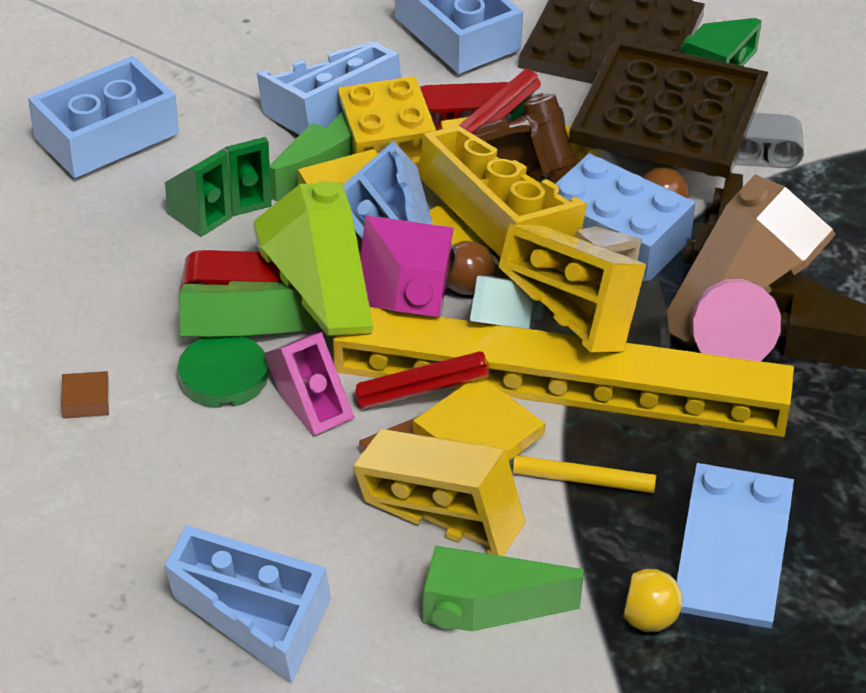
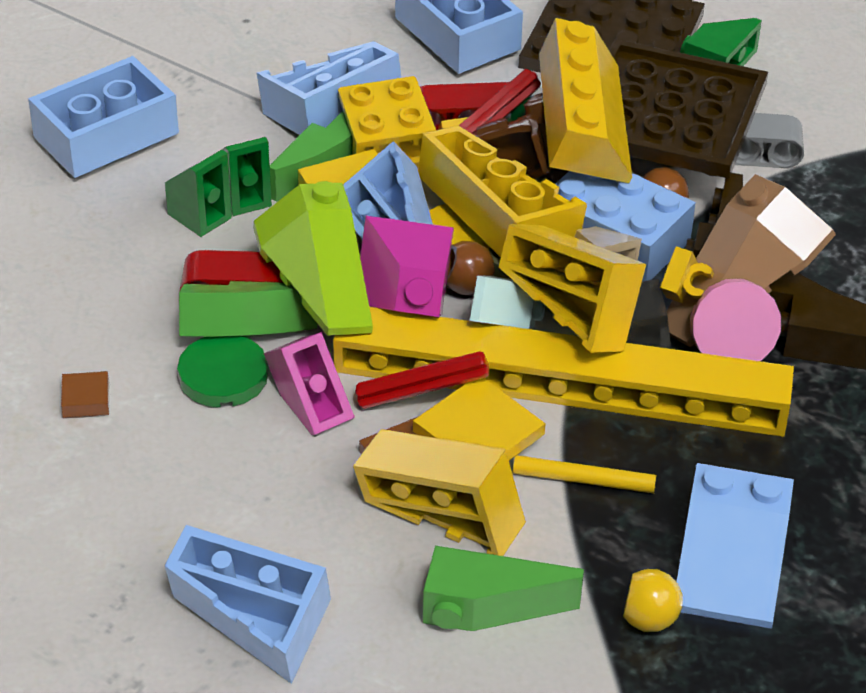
none -> yellow slope [539,18,632,183]
none -> yellow tile [660,246,714,303]

